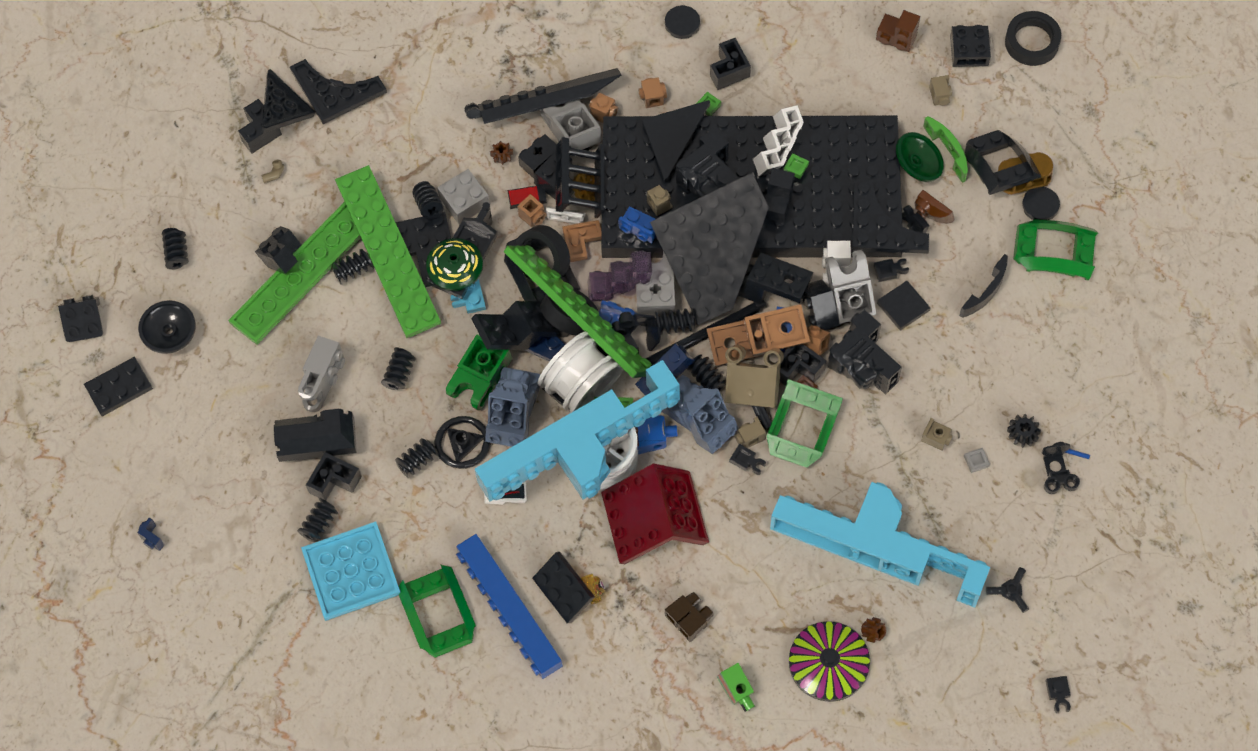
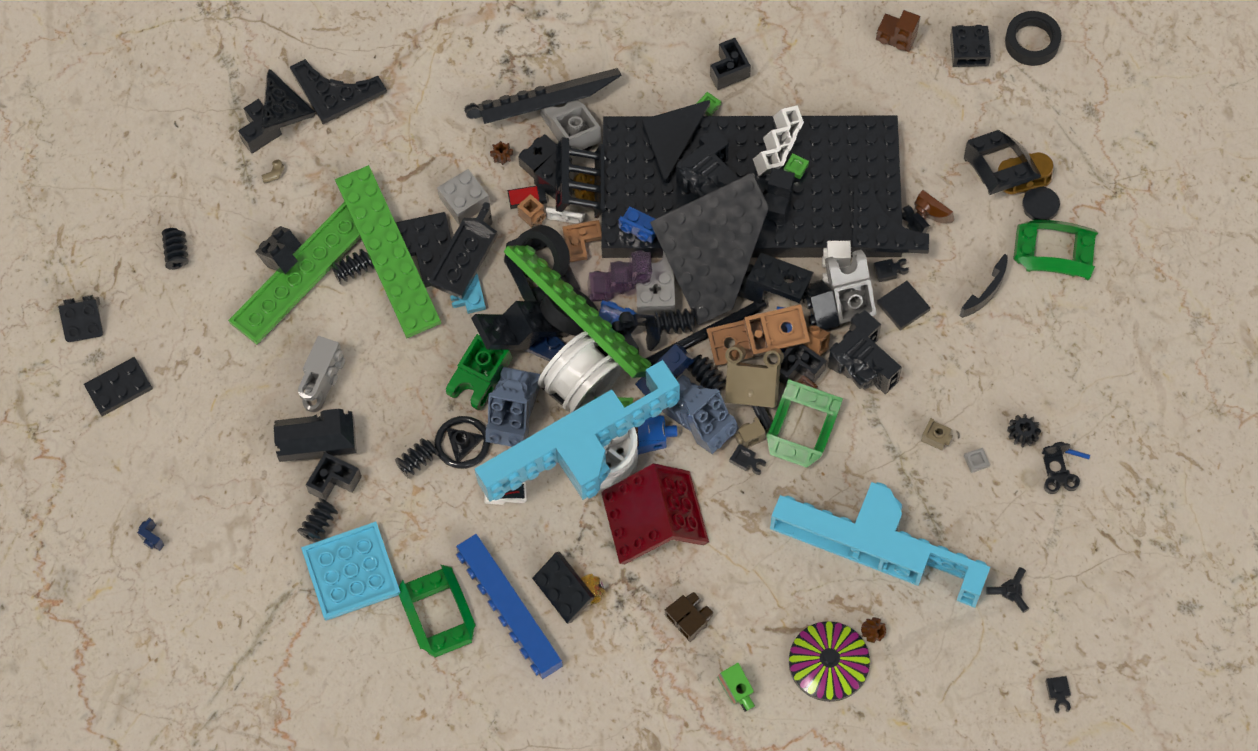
black dish [138,300,196,354] -> none
black piece [381,347,416,390] -> none
black piece [412,181,444,219] -> none
dark green dish [426,238,483,291] -> none
medium nougat brick [589,93,618,123] -> none
medium nougat brick [638,77,667,108] -> none
dark tan brick [647,185,673,216] -> none
black tile [665,5,700,39] -> none
dark green dish [896,132,944,182] -> none
bright green slope [923,116,968,183] -> none
dark tan brick [929,75,952,106] -> none

